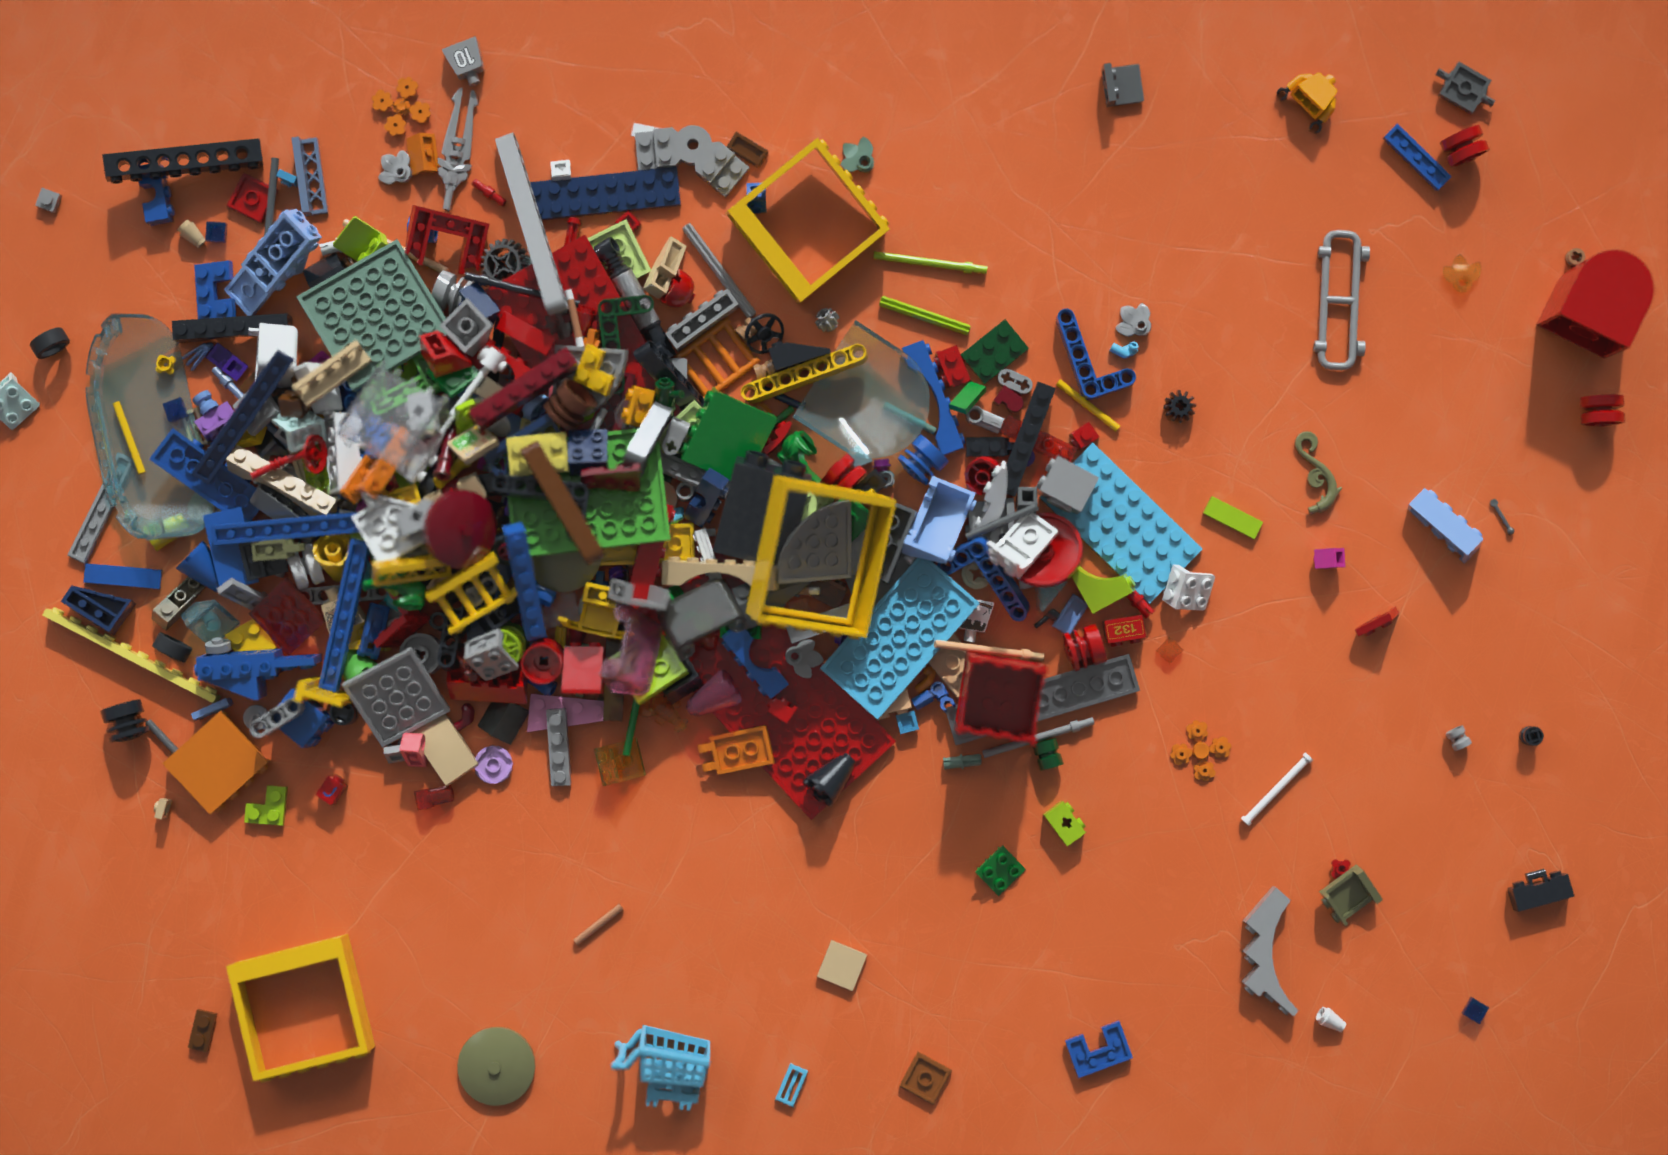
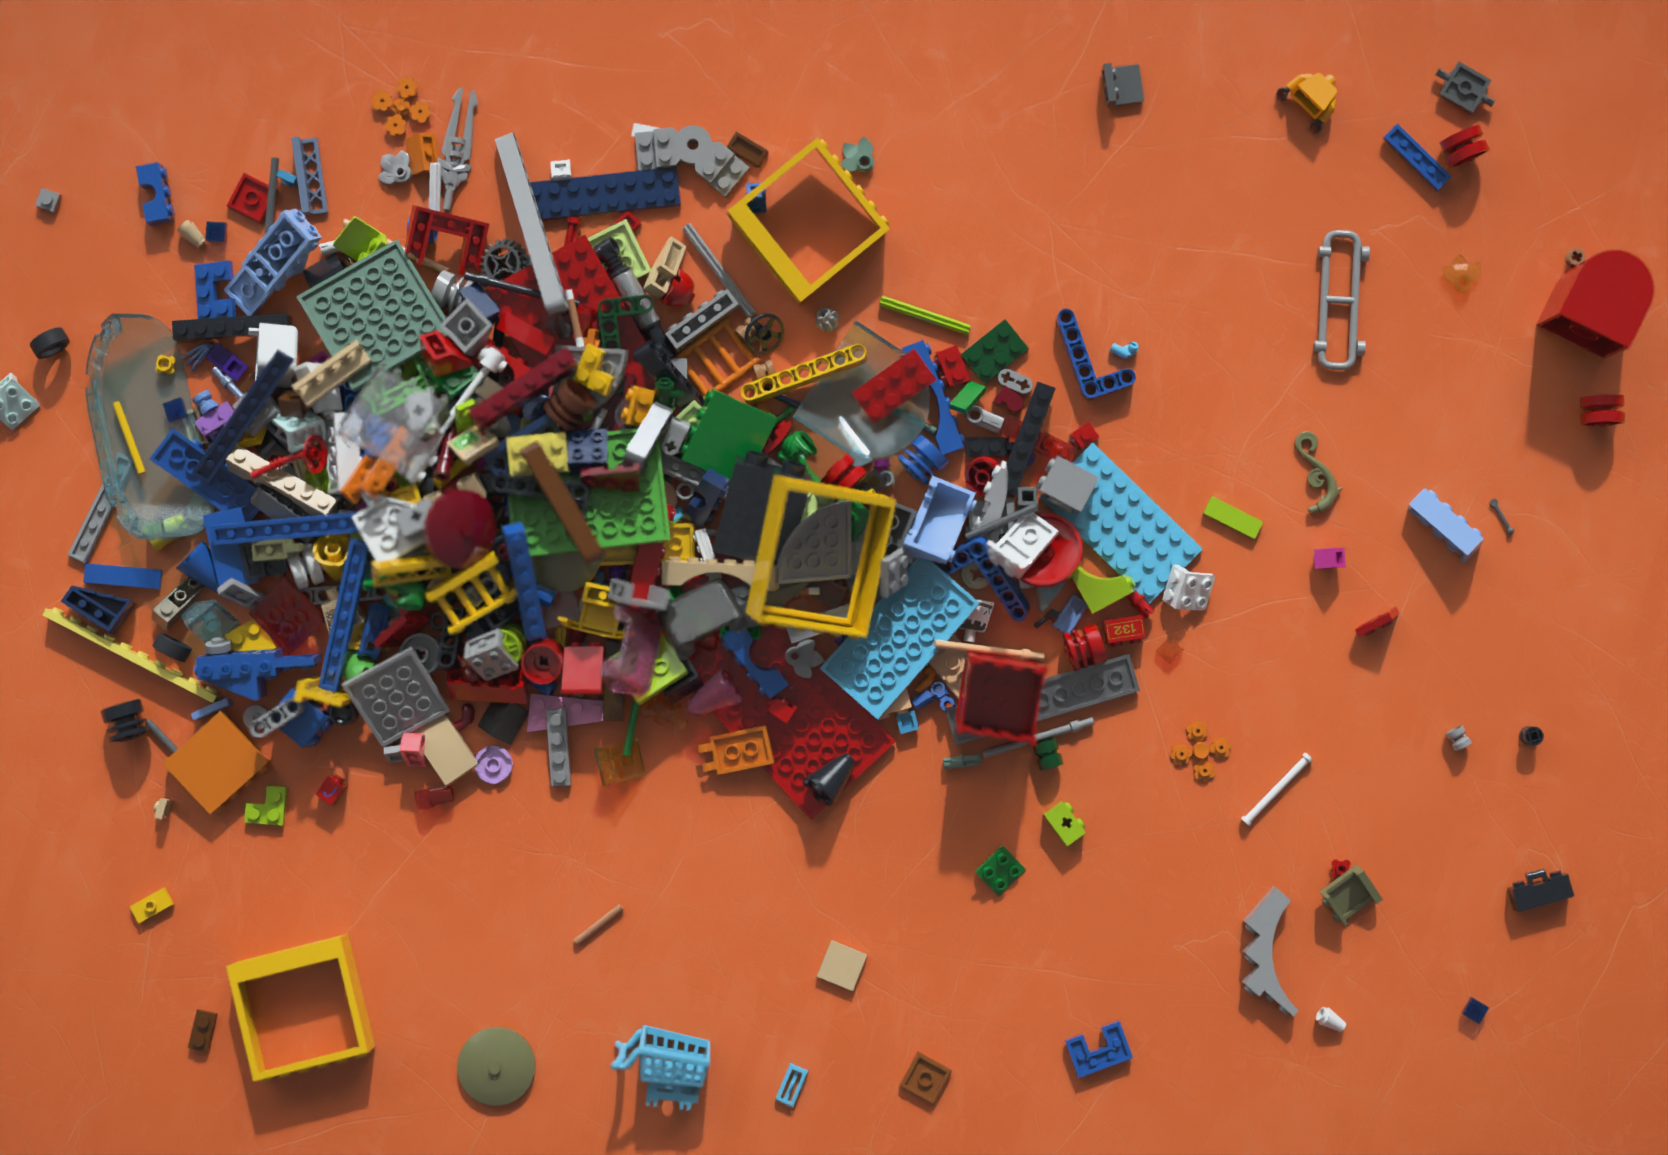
black brick [102,138,264,184] -> none
light grey torso [442,37,484,86] -> none
red bar [471,179,507,207] -> none
black slope [768,341,831,373] -> none
lime bar [873,251,988,274] -> none
yellow bar [1056,379,1120,432] -> none
light grey plate [1115,303,1151,336] -> none
black gear [1163,390,1196,423] -> none
none -> yellow plate [130,887,174,924]
none -> white axle [429,163,441,211]
none -> red plate [852,348,937,424]
none -> light grey plate [880,548,909,598]

